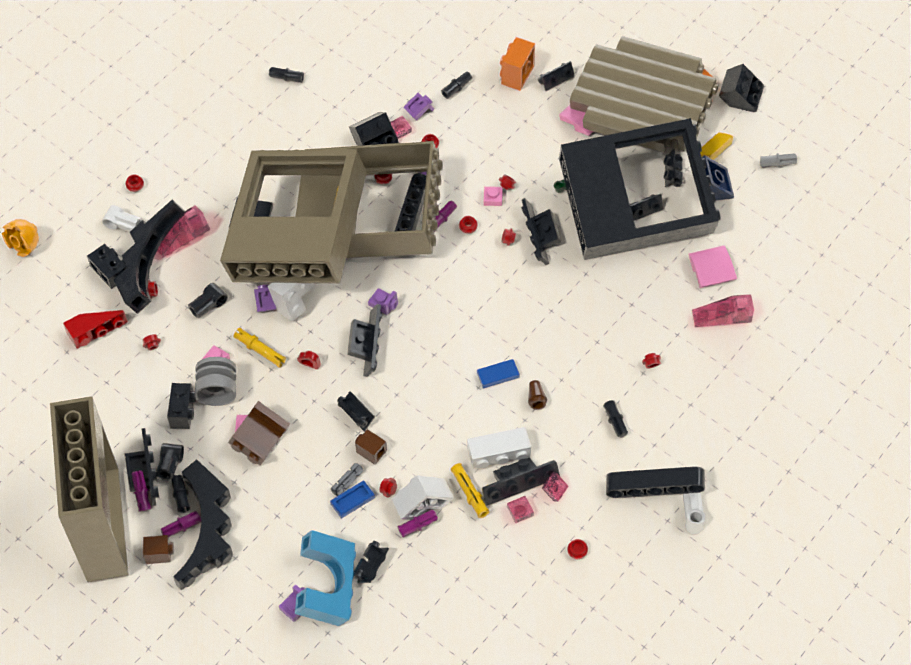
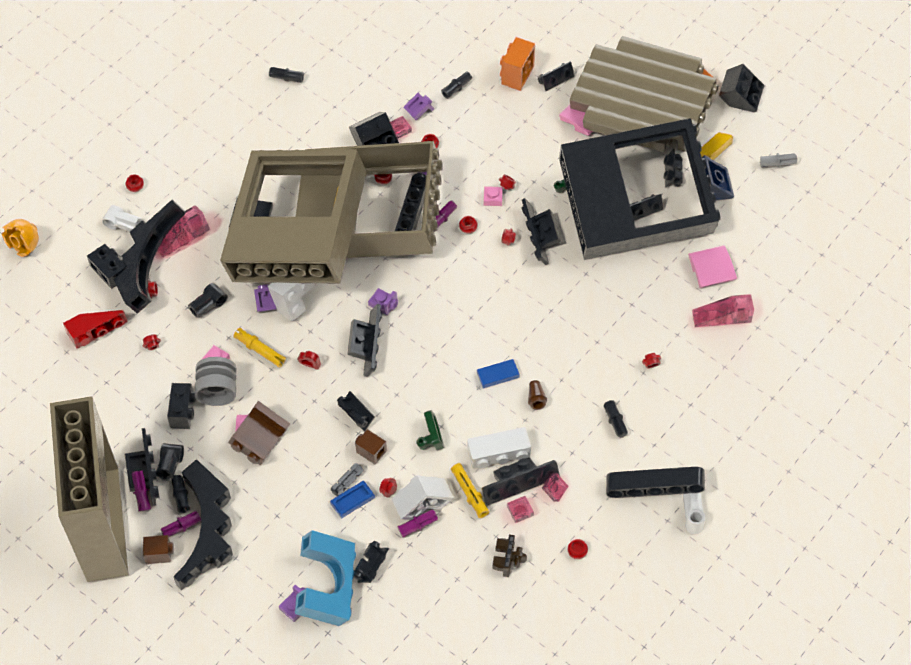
none -> dark green piece [416,410,445,451]
none -> dark brown hips [492,534,527,577]

